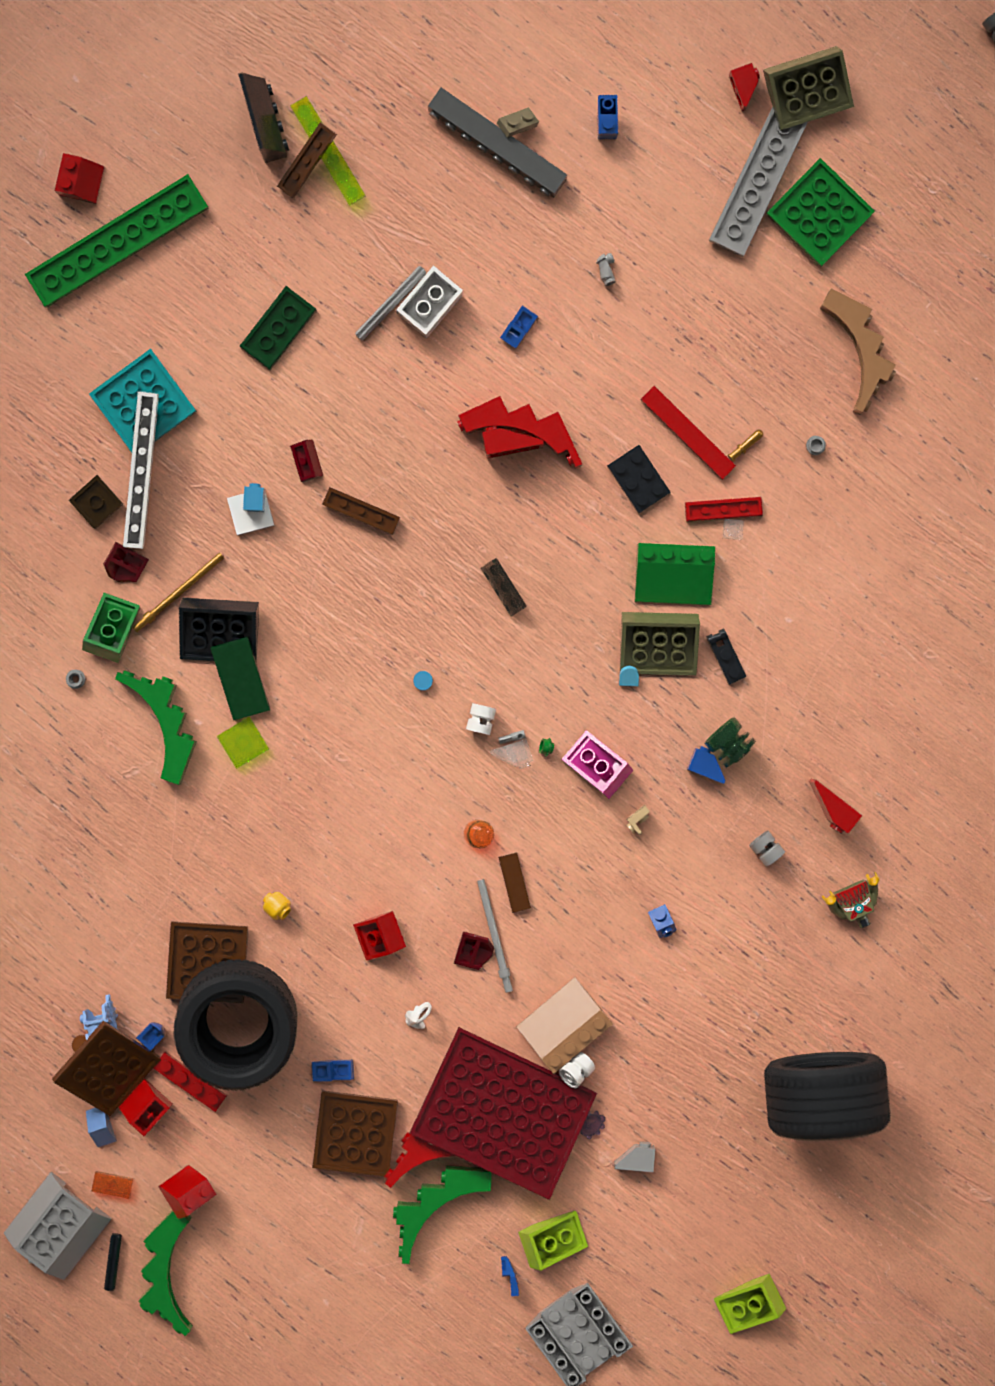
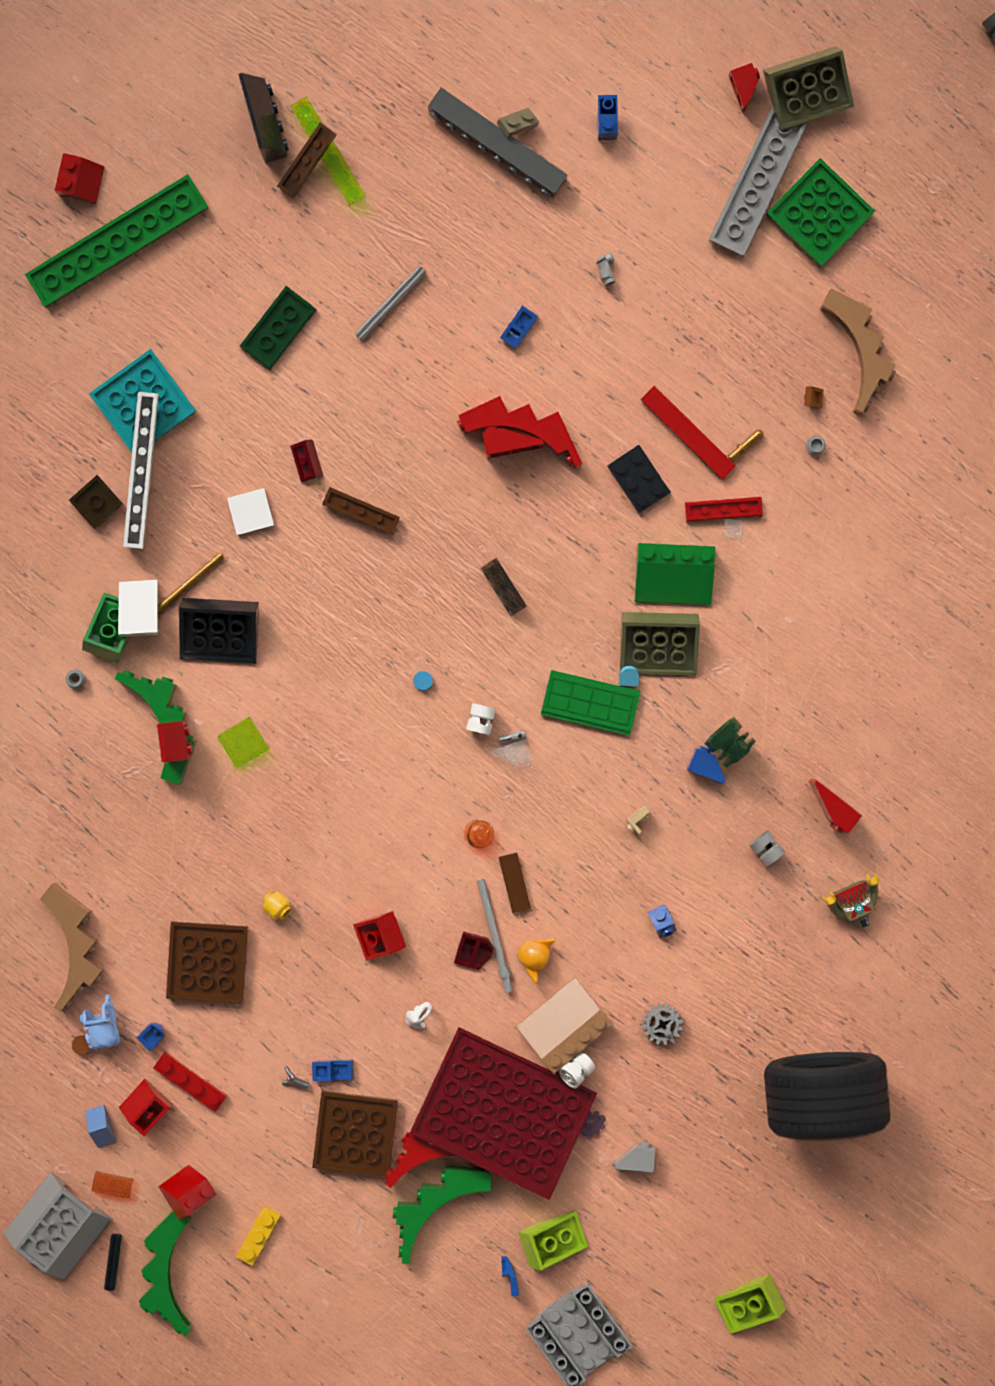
reddish brown plate [52,1021,161,1116] -> none
dark red slope [103,542,149,582] -> none
black tyre [174,959,297,1091] -> none
dark green tile [210,637,270,721] -> none
dark azure brick [243,483,266,512] -> none
white brick [396,266,463,338] -> none
green plate [539,738,554,757] -> none
dark pink slope [562,730,633,799] -> none
black plate [706,628,747,685] -> none
none -> medium nougat arch [40,883,104,1012]
none -> white tile [118,580,158,637]
none -> red slope [157,720,193,763]
none -> yellow plate [236,1205,281,1266]
none -> flat silver bar [282,1066,309,1090]
none -> light orange piece [517,938,556,983]
none -> green piece [540,670,640,736]
none -> light grey gear [641,1002,683,1045]
none -> dark orange plate [804,386,824,409]

